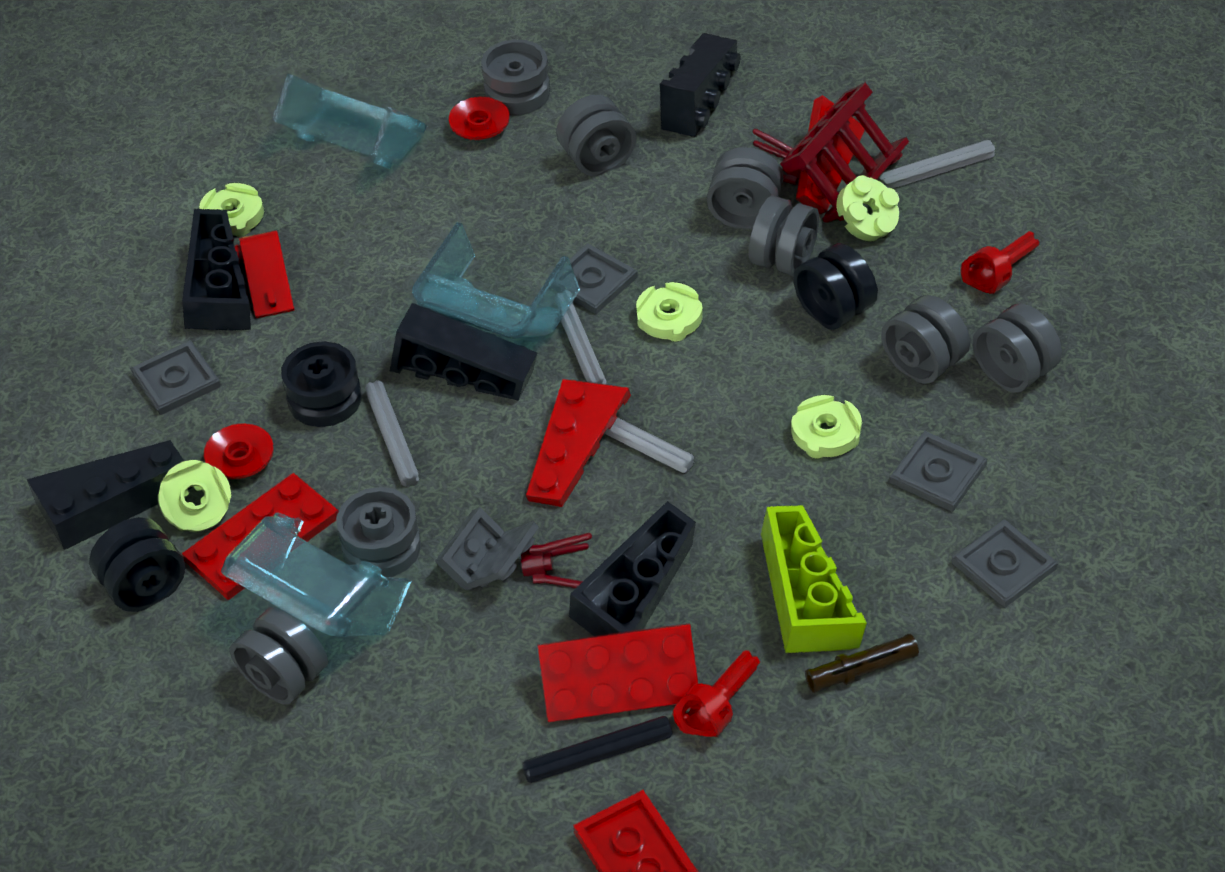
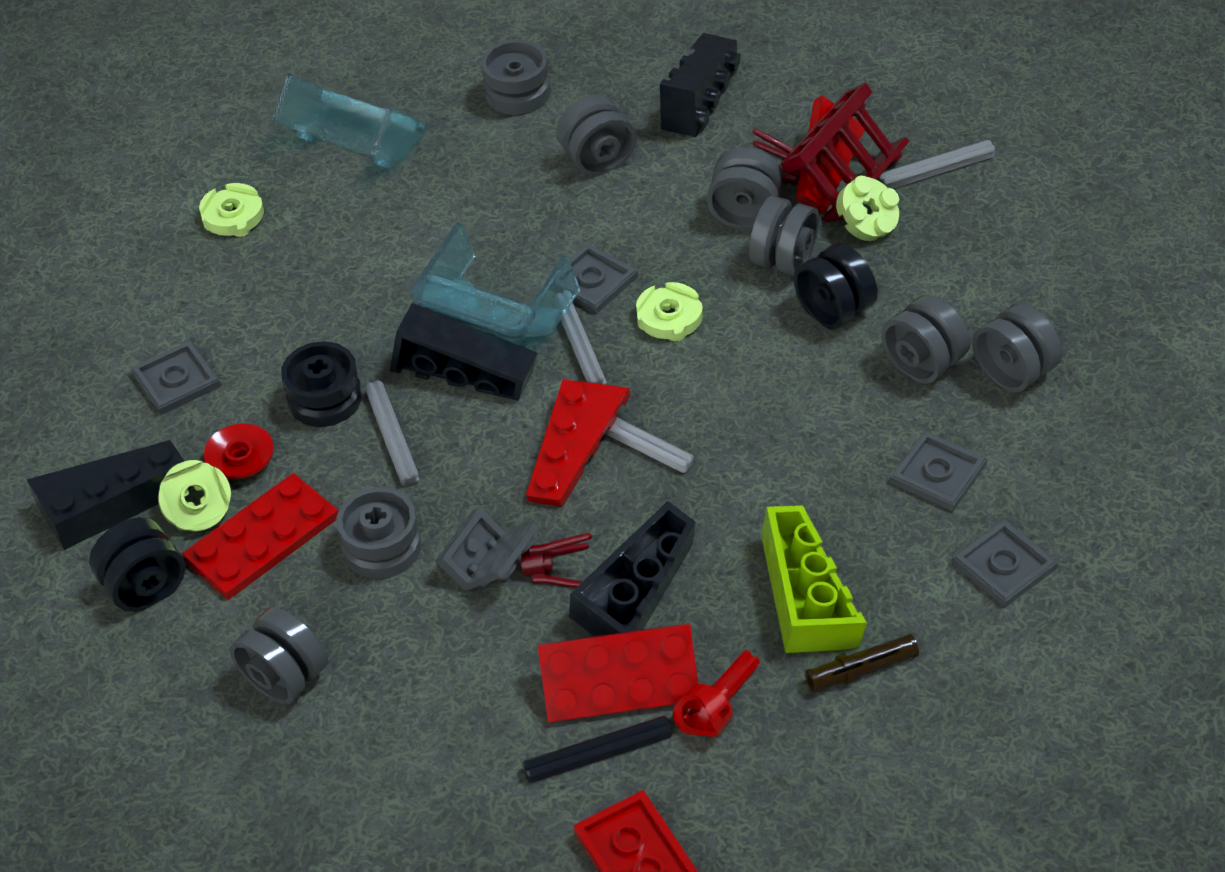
black wedge [182,209,251,331] -> none
clear light blue windscreen [221,513,411,637] -> none
red door [234,230,295,318] -> none
red dish [449,97,510,140] -> none
yellowish green plate [791,395,862,458] -> none
red piece [960,231,1039,294] -> none

